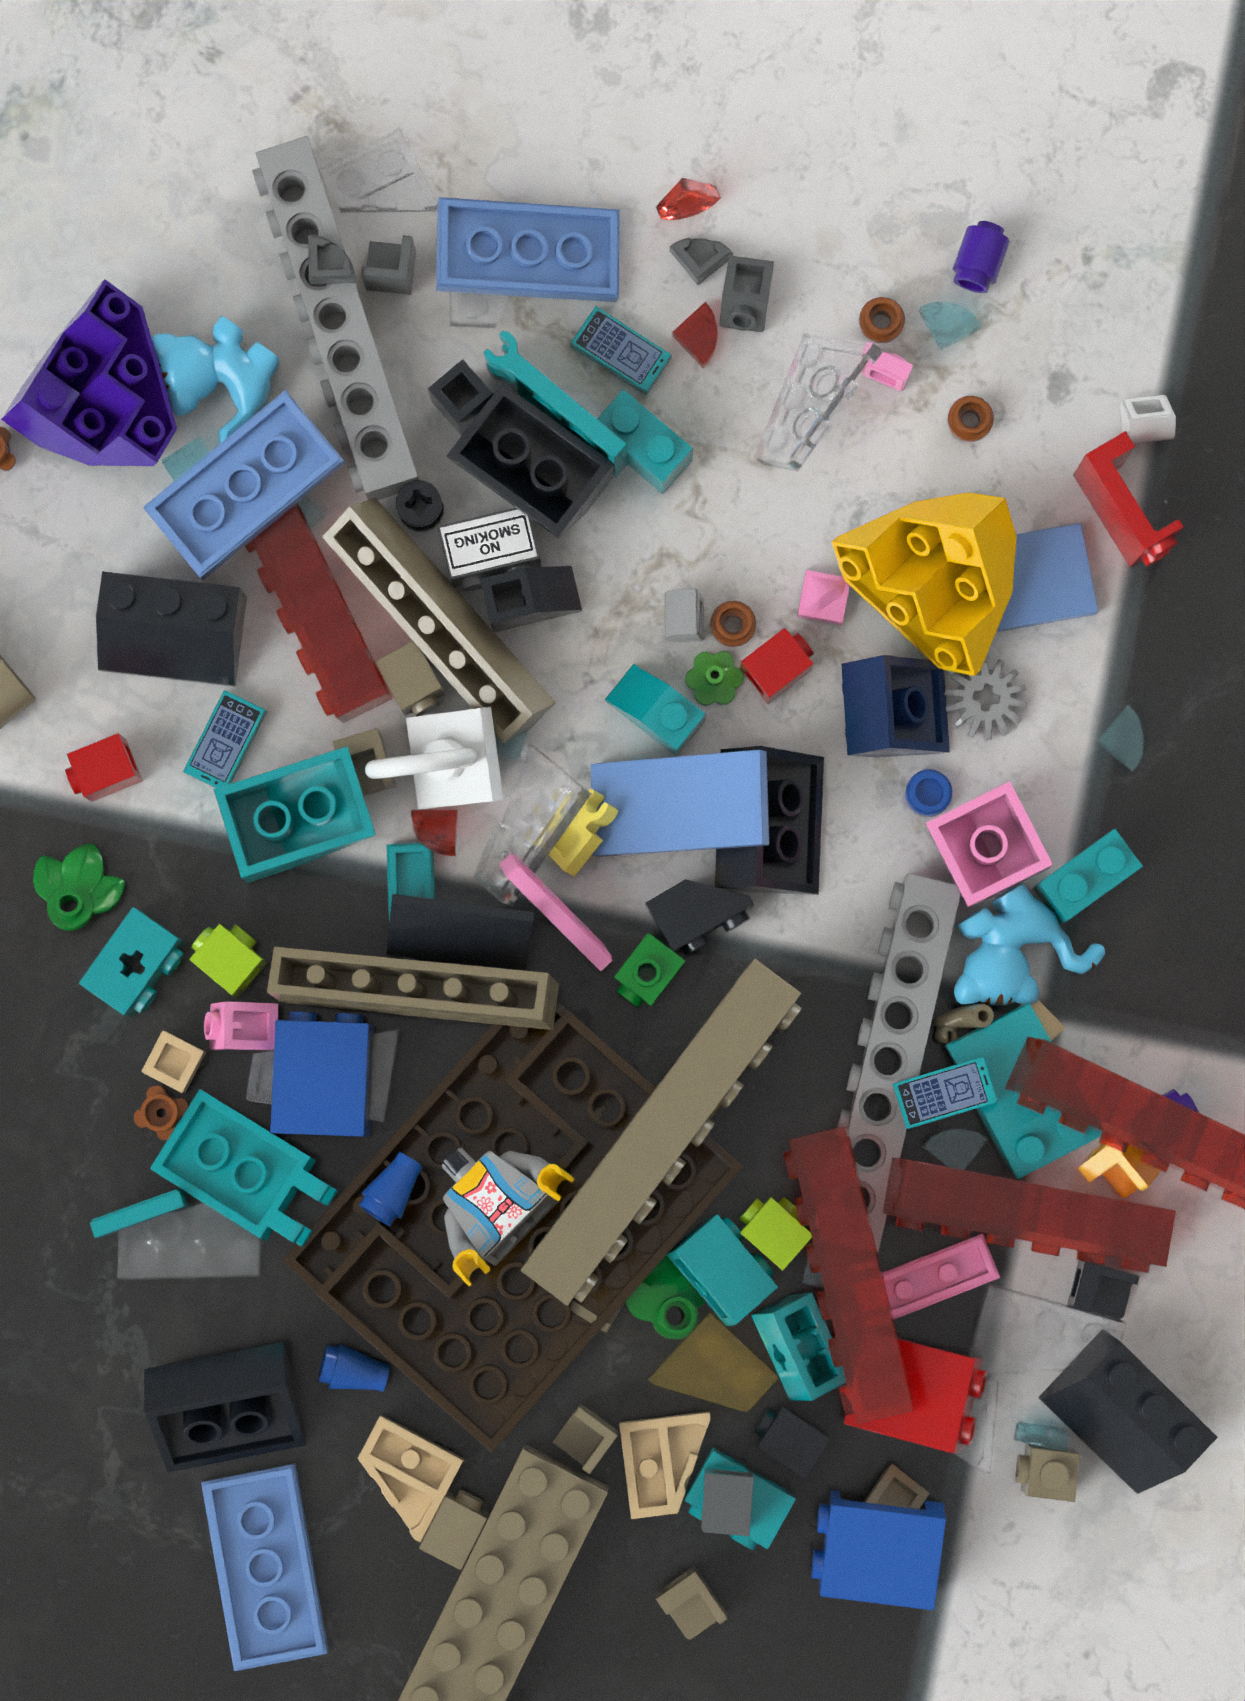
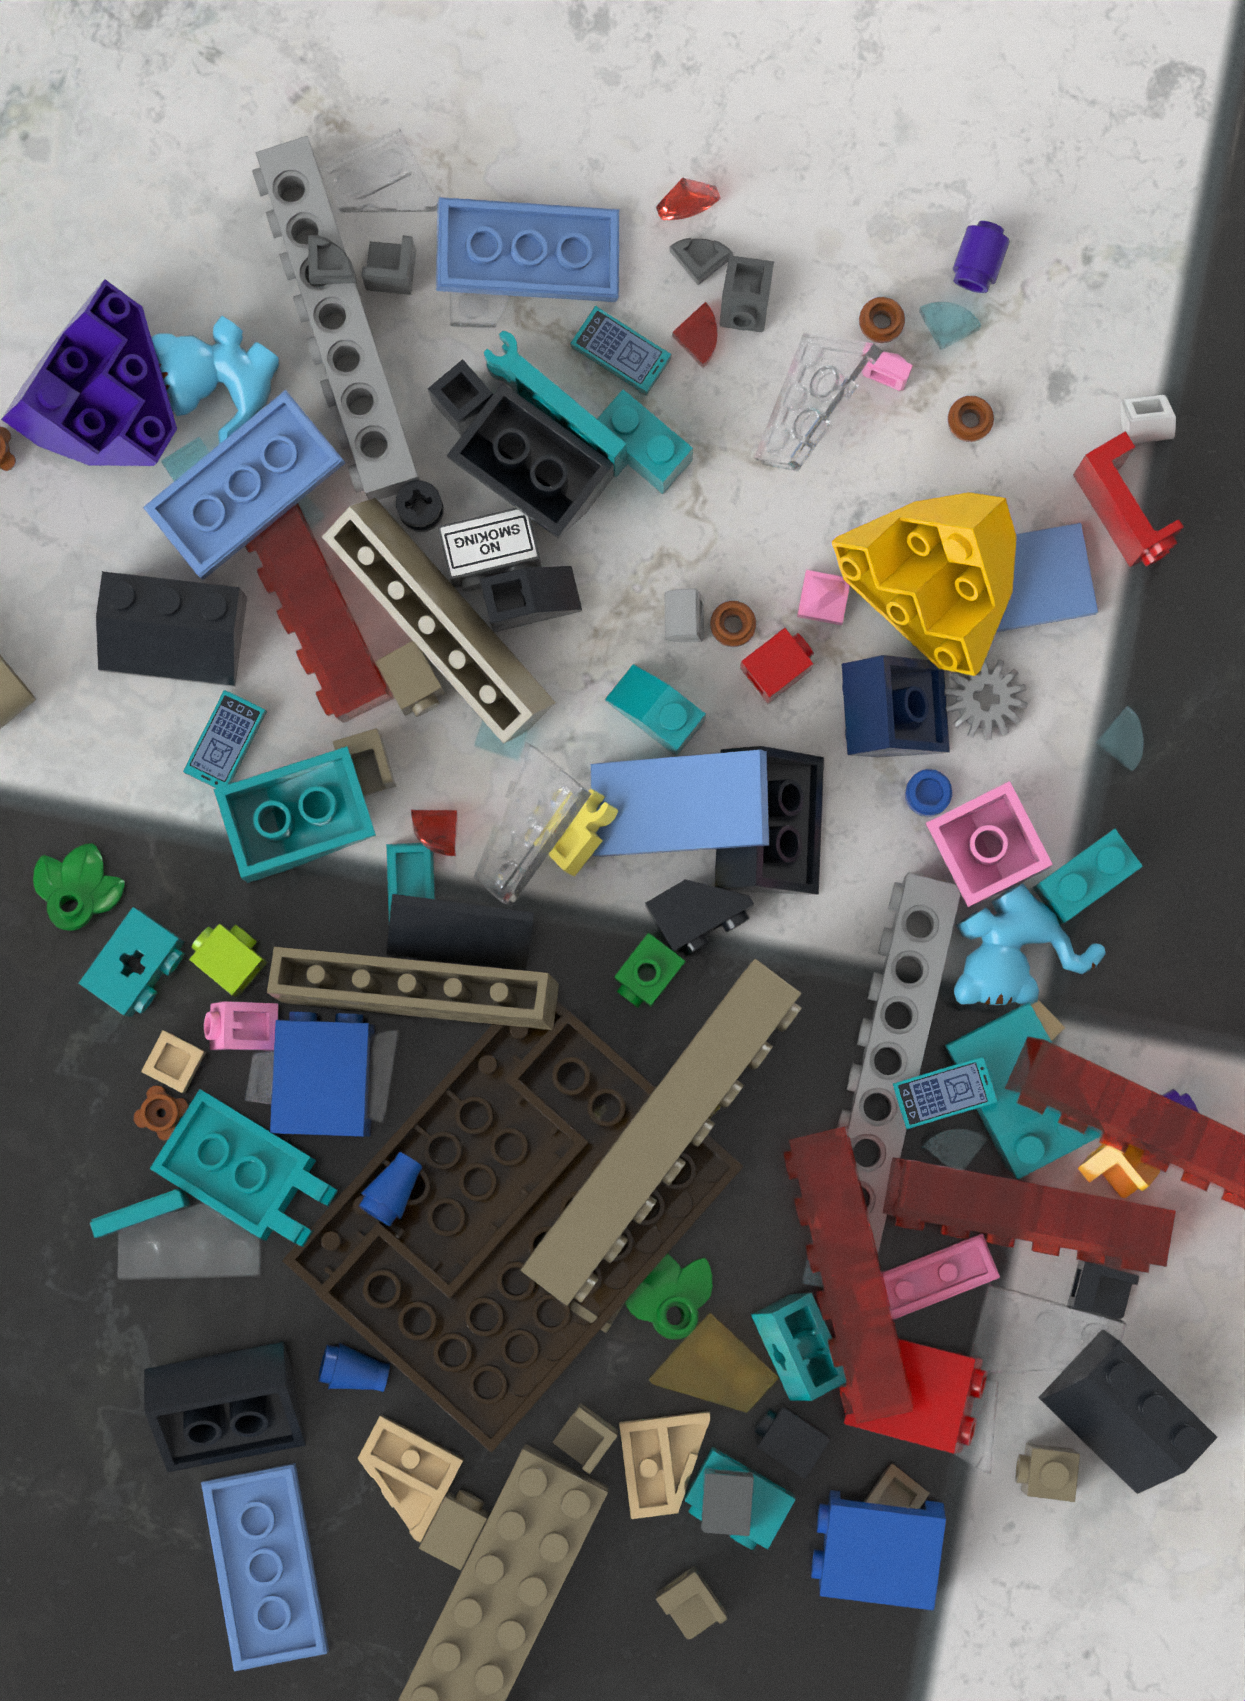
red brick [65,733,143,802] -> none
white tile [365,707,503,810] -> none
torso [442,1148,574,1286] -> none
bright pink tile [499,853,613,971] -> none
teal brick [666,1214,778,1326] -> none
bright green plant [685,651,744,706] -> none
lime brick [739,1196,814,1271] -> none
dark tan arm [932,1004,994,1044] -> none
clear light blue tile [1014,1421,1069,1451] -> none

